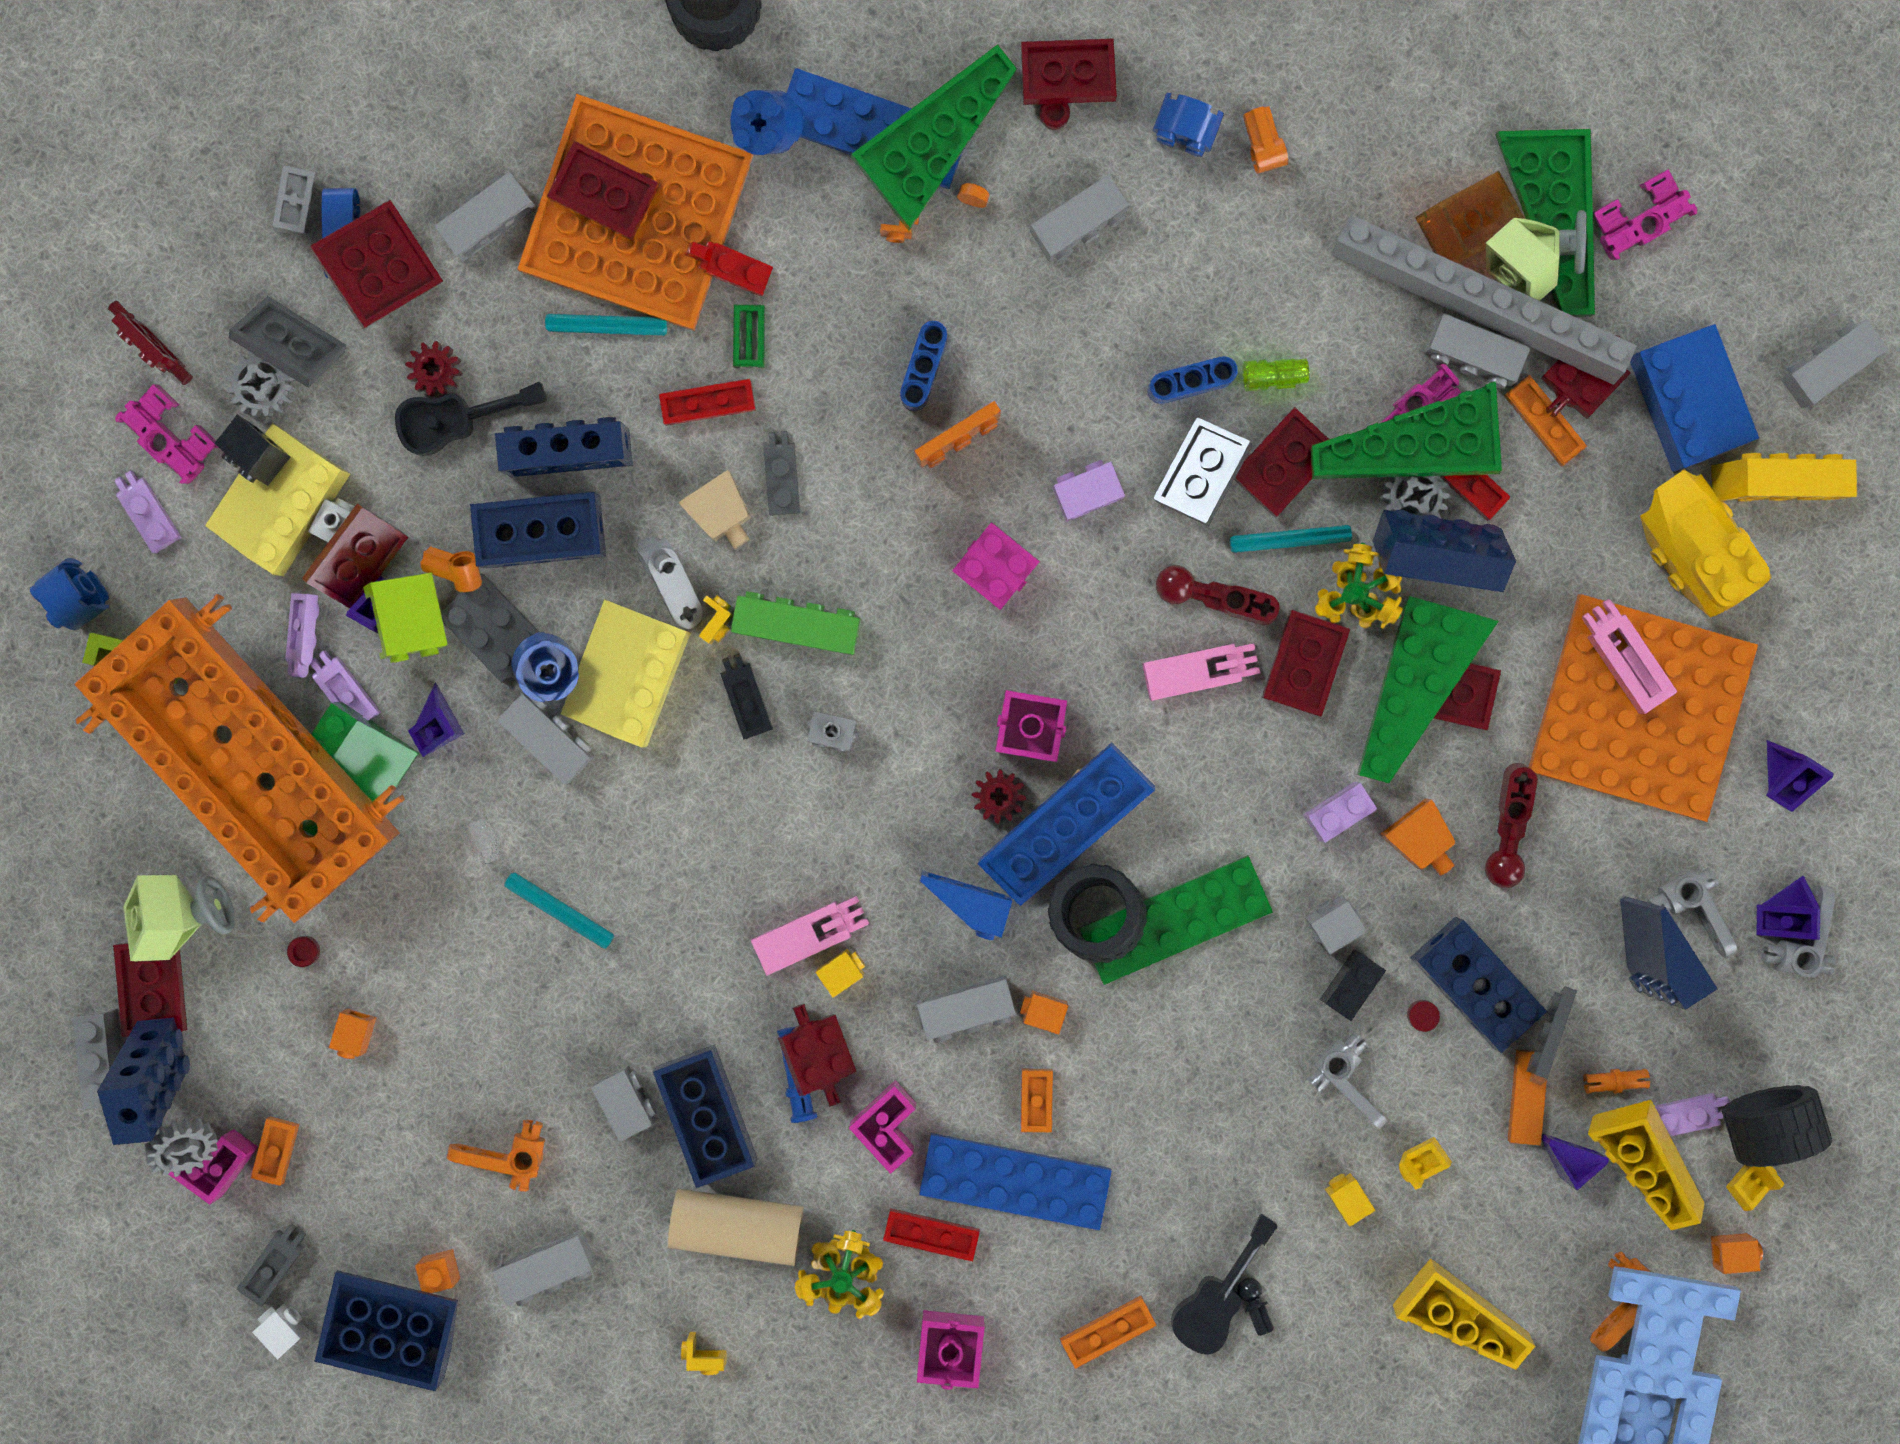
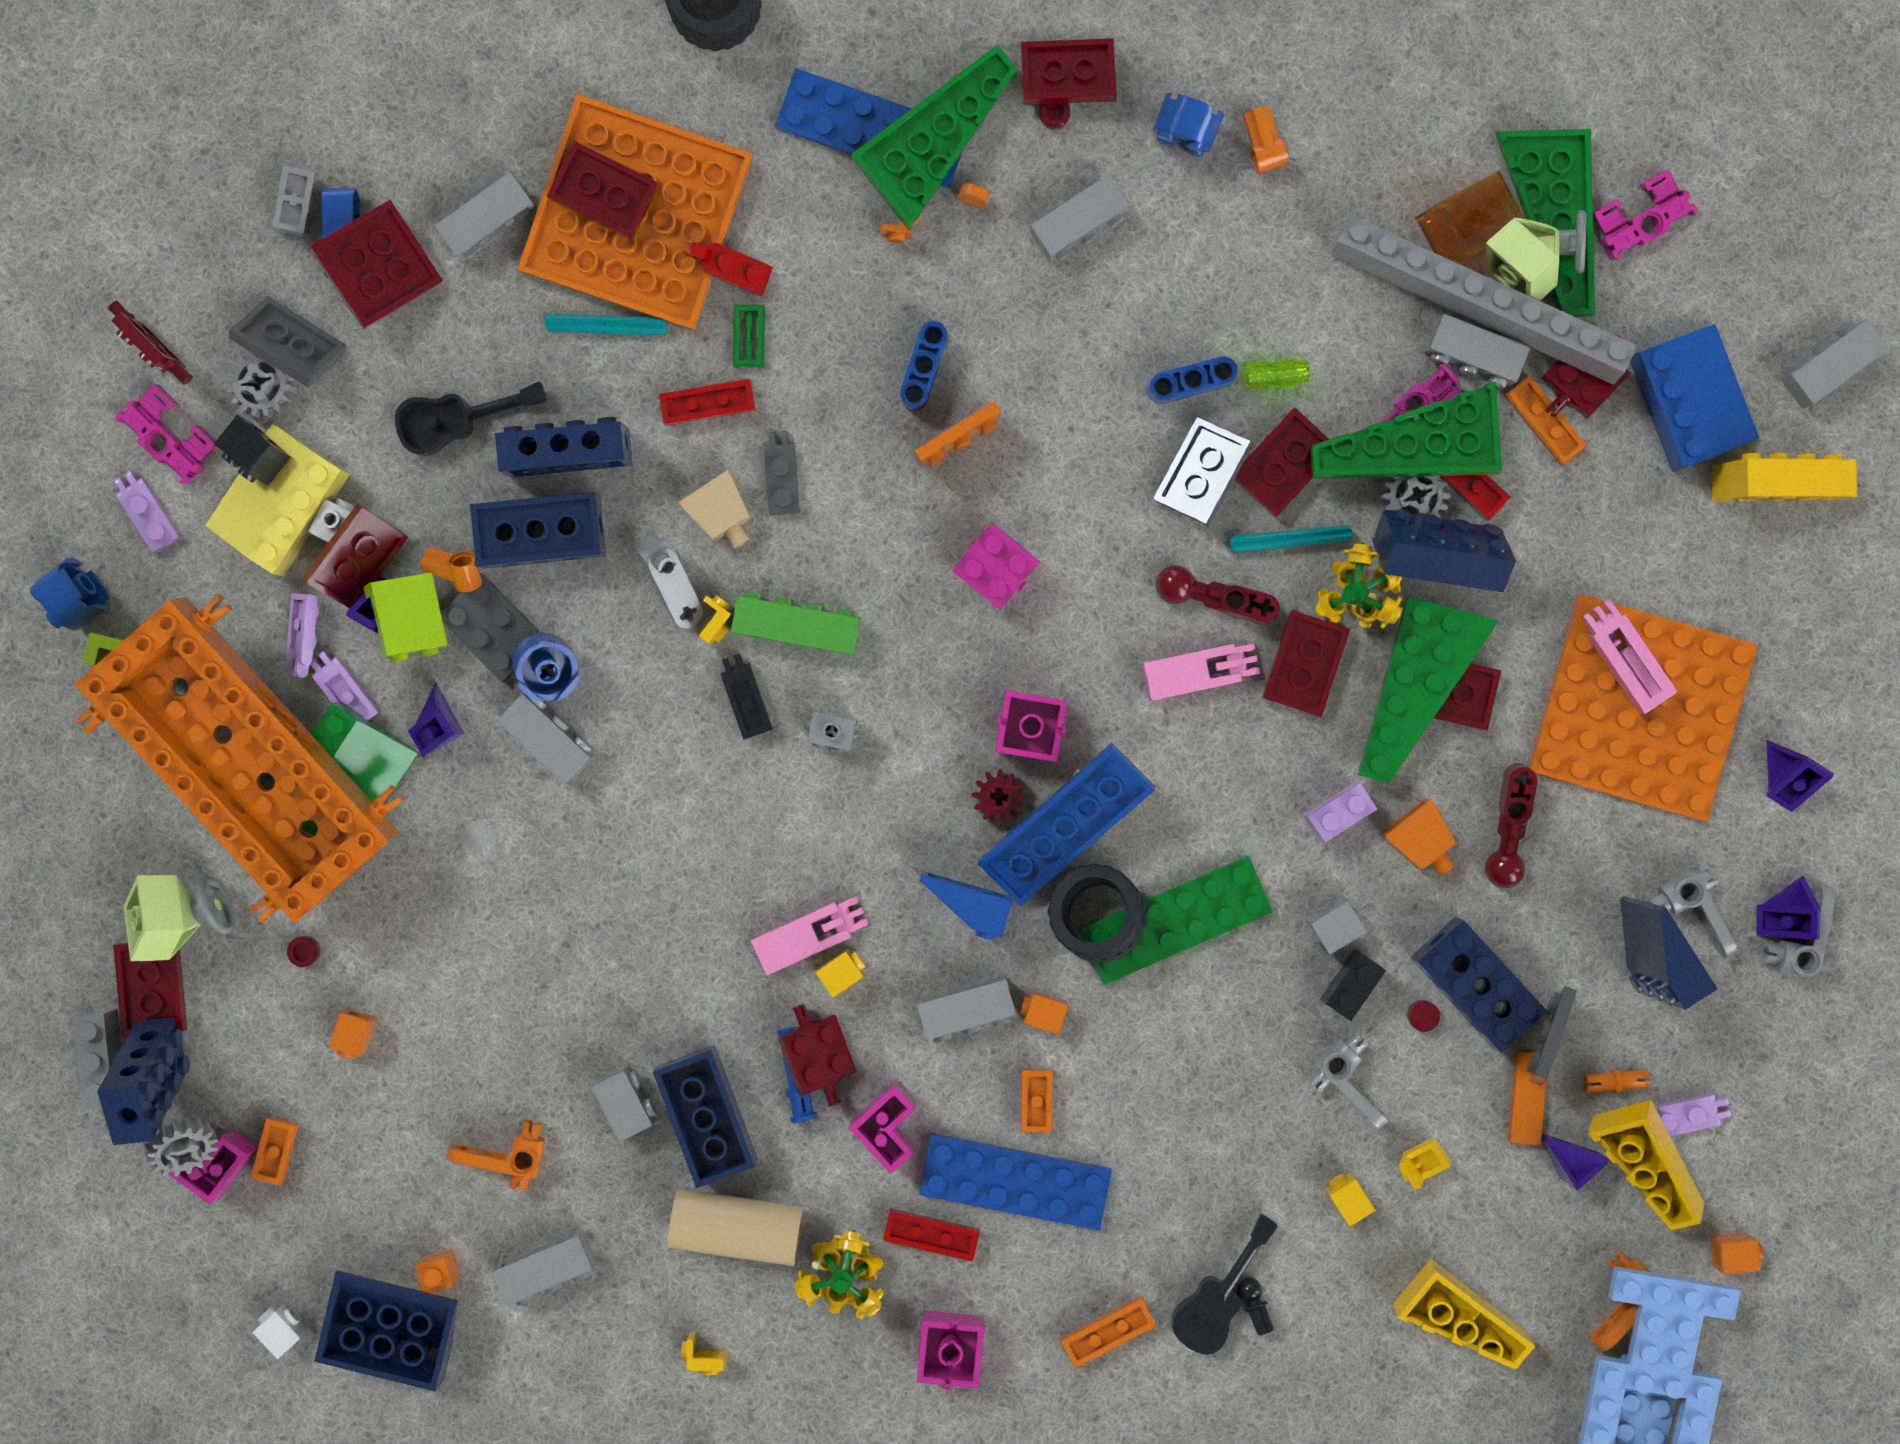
dark grey hinge [236,1223,306,1307] -> none
dark red gear [405,341,463,397] -> none
teal axle [504,873,614,949] -> none
light yellow slope [561,599,691,748] -> none
blue brick [730,90,803,155] -> none
lavender brick [1052,460,1125,522] -> none
yellow slope [1640,469,1772,618] -> none
black tyre [1722,1085,1832,1167] -> none
yellow bracket [1726,1165,1784,1211] -> none

